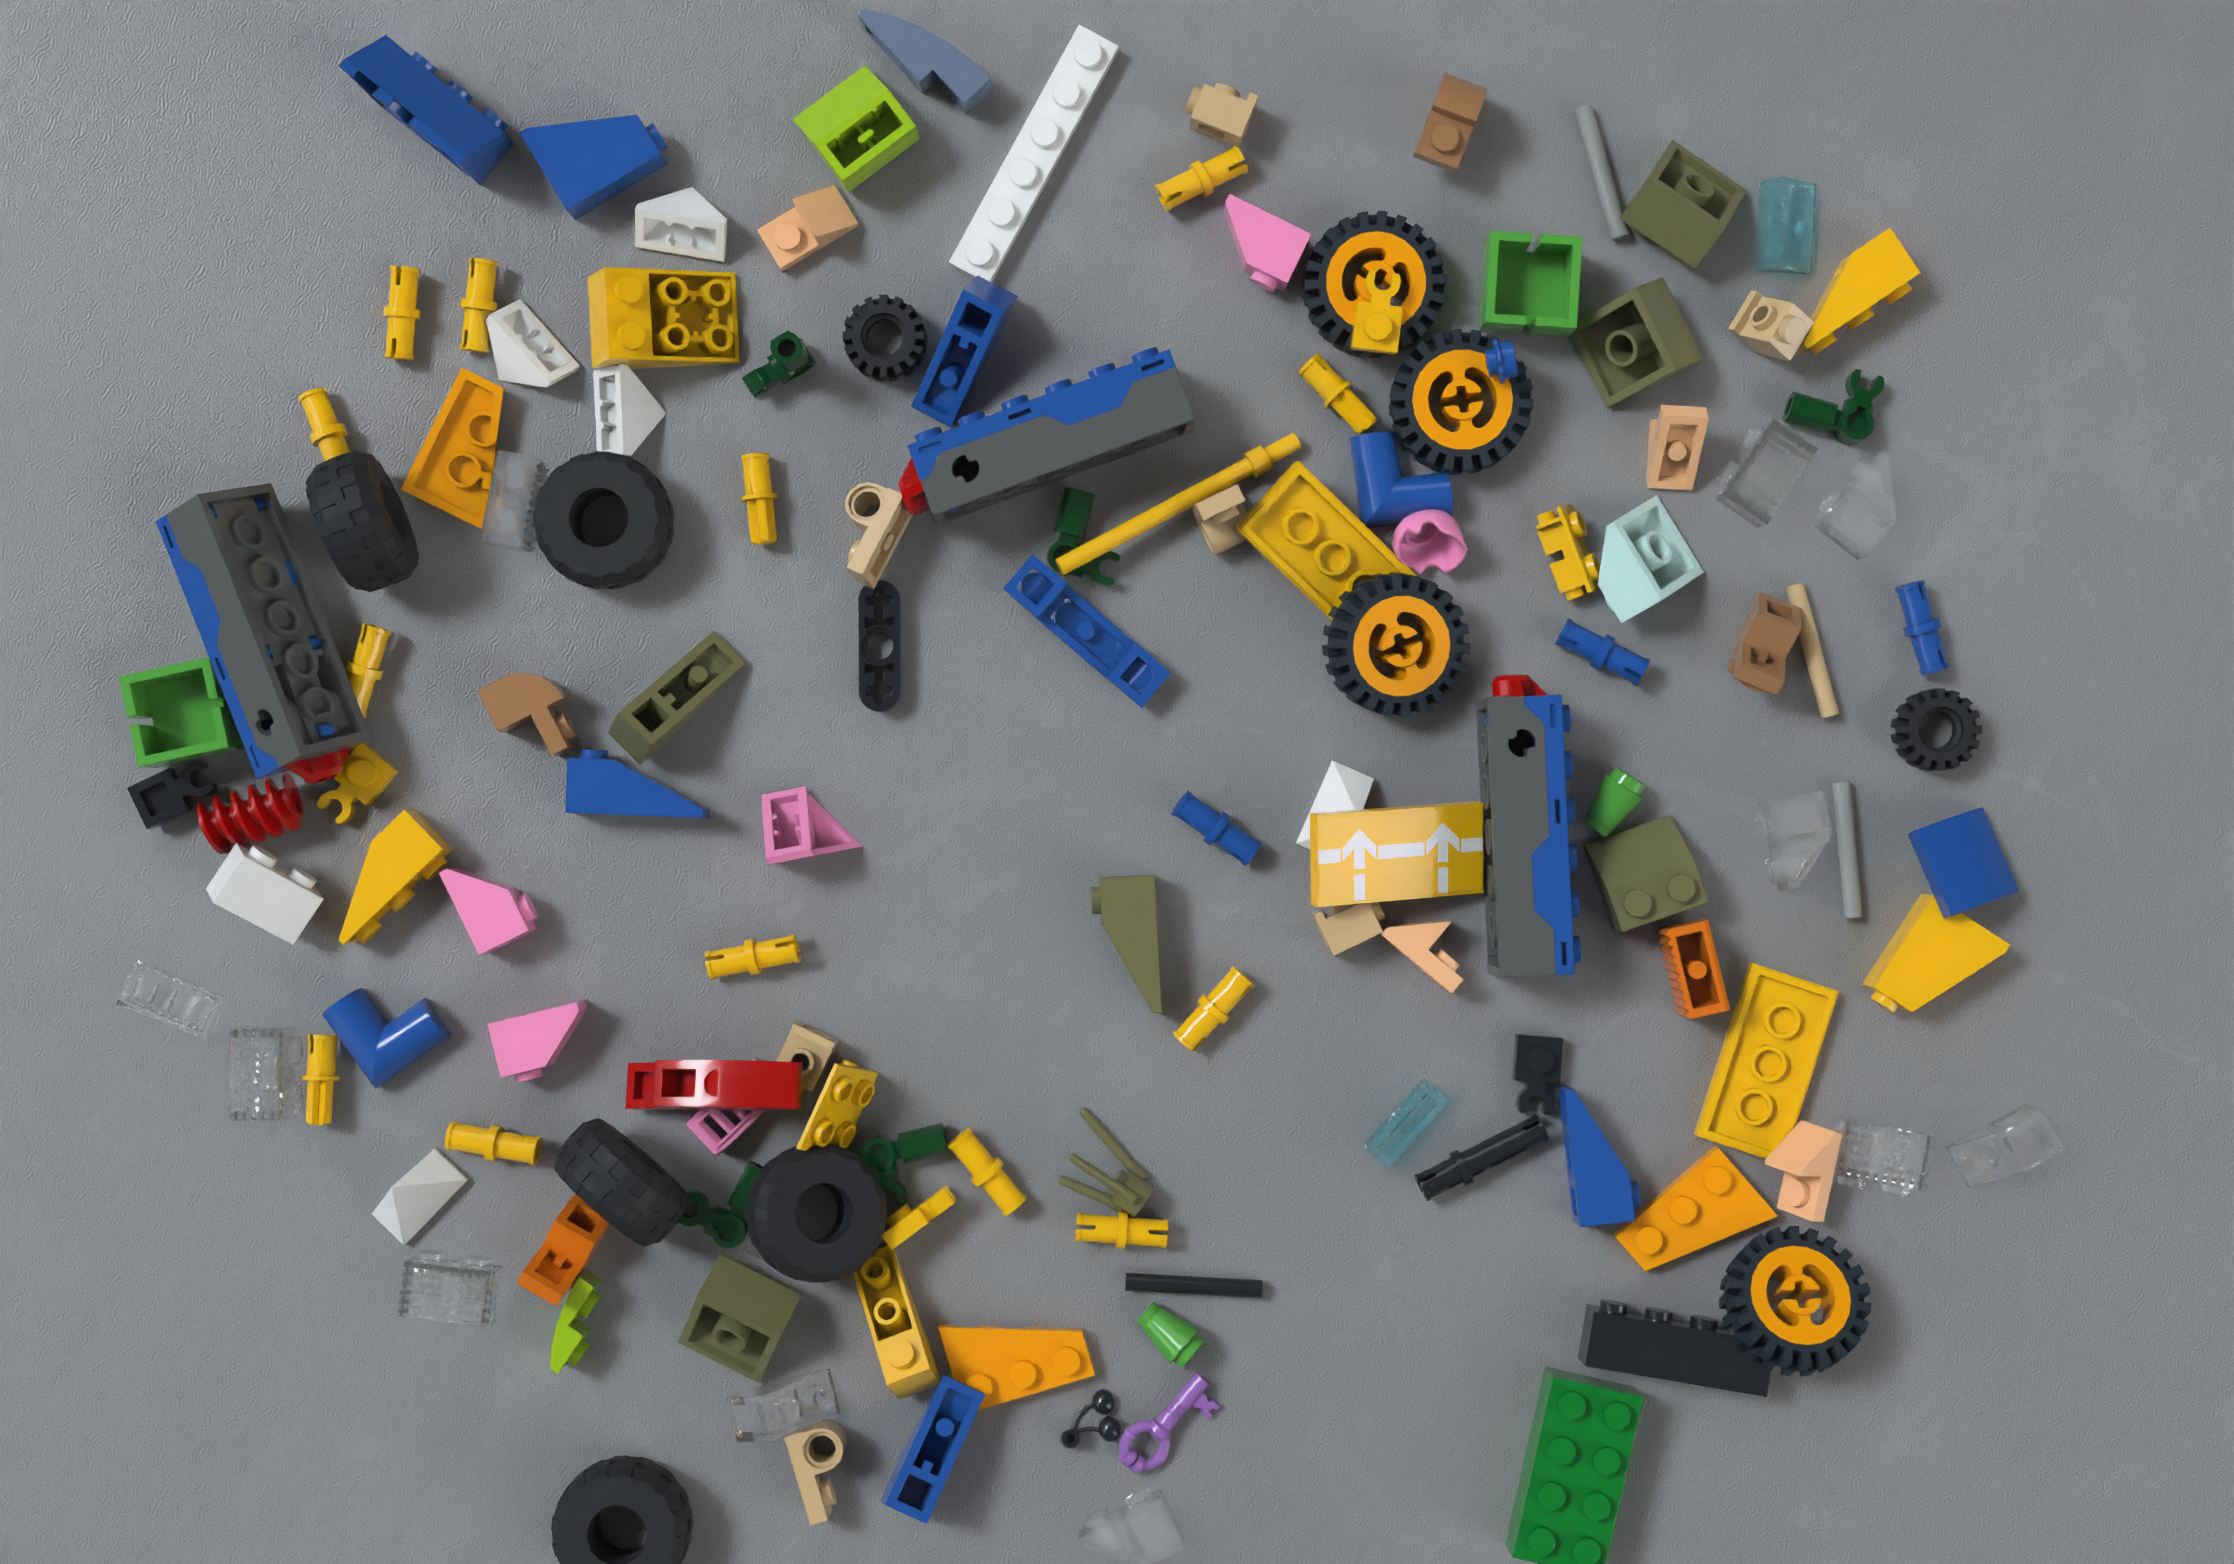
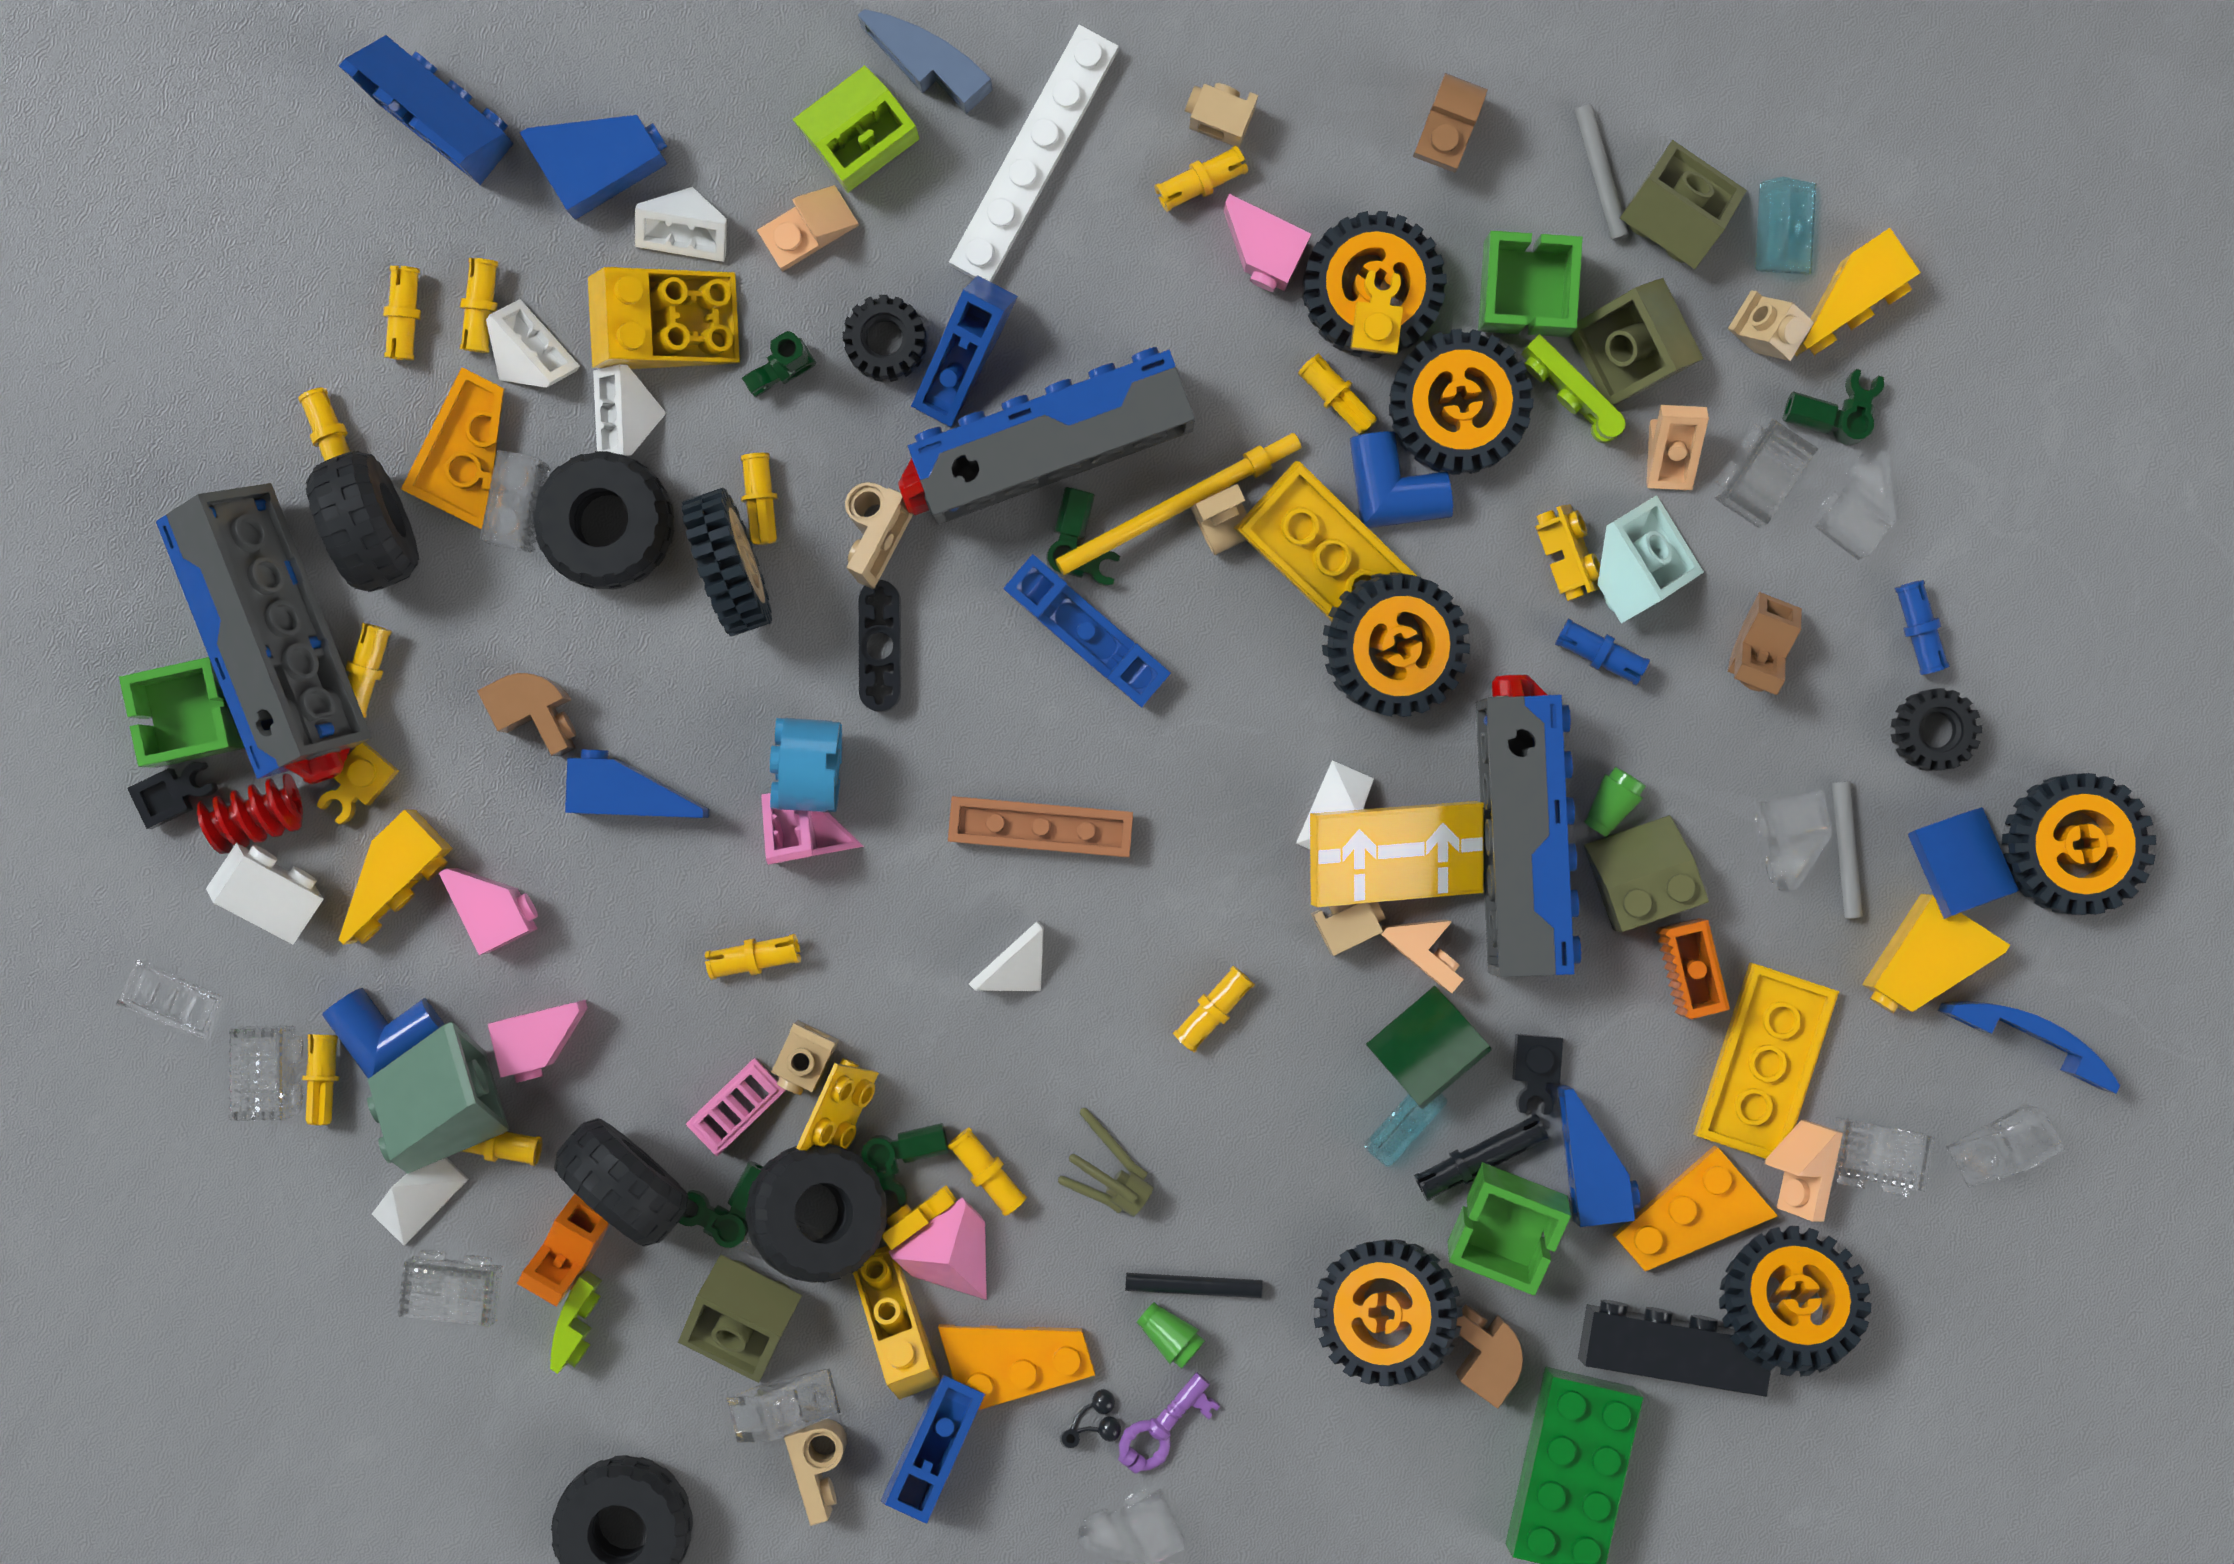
olive slope [608,631,746,765] -> none
red slope [625,1060,803,1111] -> none
yellow pin [1074,1212,1168,1249] -> none
olive slope [1091,874,1162,1013] -> none
blue pin [1171,790,1262,866] -> none
bright pink hair [1392,509,1467,574] -> none
blue plate [1485,338,1518,384] -> none
tan bar [1785,583,1839,718] -> none
none -> sand green slope [367,1022,509,1174]
none -> black wheel [682,488,772,637]
none -> dark azure brick [770,718,842,812]
none -> bright pink slope [889,1197,987,1300]
none -> nougat plate [948,796,1133,857]
none -> white slope [969,920,1044,991]
none -> wheel [1314,1239,1463,1386]
none -> dark green slope [1366,985,1492,1109]
none -> bright green piece [1447,1162,1571,1296]
none -> medium nougat brick [1455,1304,1523,1409]
none -> lime plate [1521,334,1625,443]
none -> blue slope [1938,1001,2120,1094]
none -> wheel [2002,773,2156,915]

